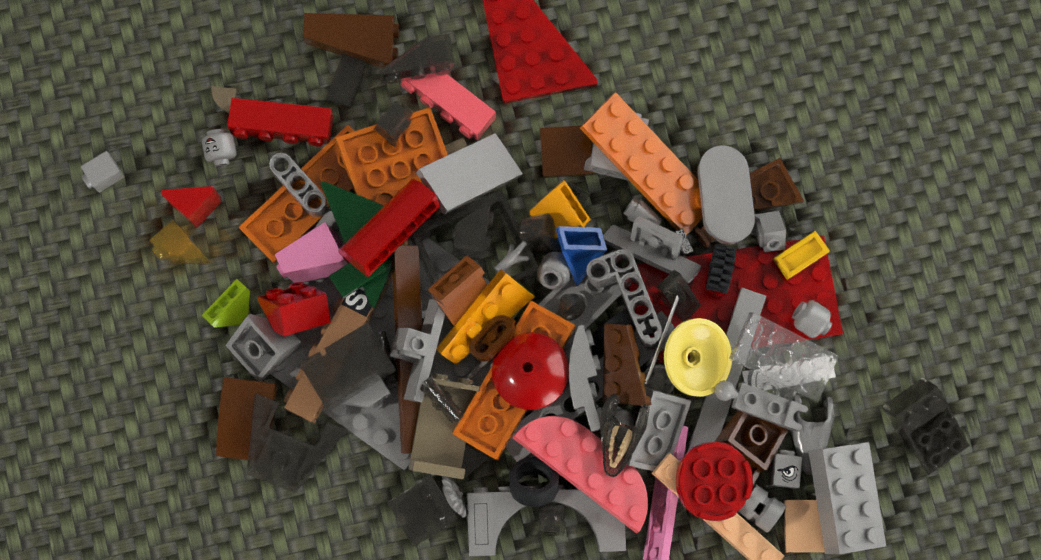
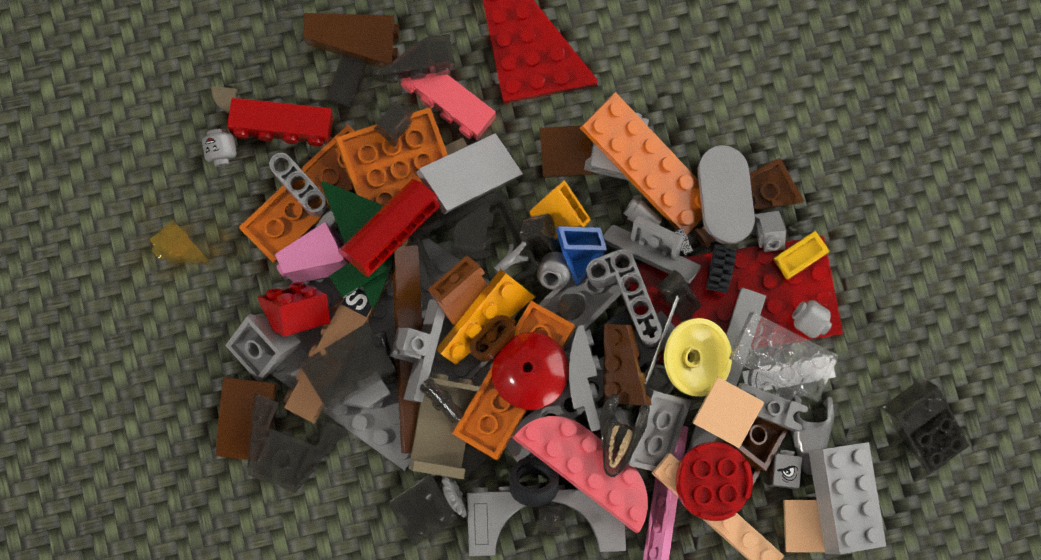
light grey brick [81,151,125,193] -> none
red slope [161,186,221,228] -> none
lime slope [202,279,250,328] -> none
light grey wheel [738,484,786,533] -> none
none -> light nougat tile [692,376,764,448]

